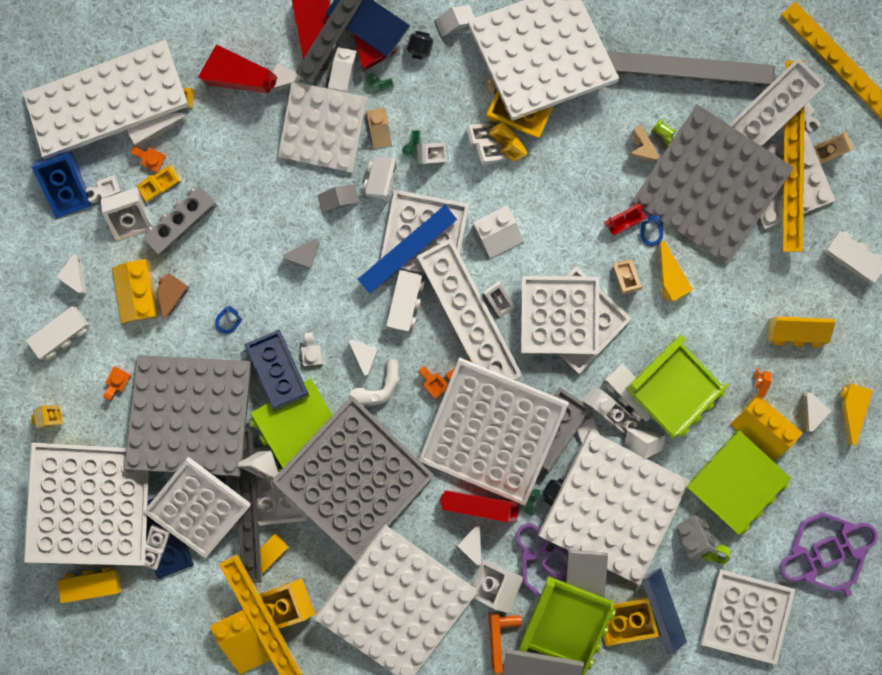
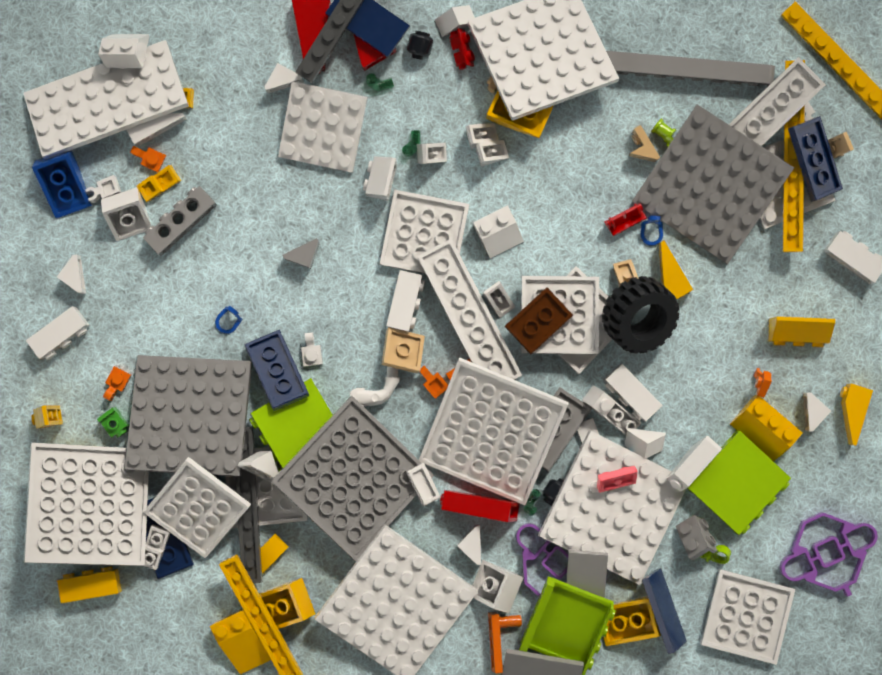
yellow slope [112,259,159,324] -> none
medium nougat slope [157,273,190,318] -> none
red slope [198,44,278,94] -> none
light grey slope [318,184,360,213] -> none
white slope [328,47,356,93] -> none
white slope [349,340,378,376] -> none
blue tile [357,205,458,294] -> none
tan slope [367,107,392,149] -> none
yellow slope [489,122,527,161] -> none
lime panel [625,335,729,439] -> none
none -> bright green brick [97,407,129,438]
none -> white slope [98,34,149,68]
none -> tan plate [381,327,425,374]
none -> white tile [406,463,441,506]
none -> red hinge [449,28,475,70]
none -> reddish brown tile [504,287,573,355]
none -> coral plate [597,466,638,493]
none -> black tyre [602,276,679,354]
none -> white slope [666,436,722,491]
none -> dark blue tile [788,116,843,202]

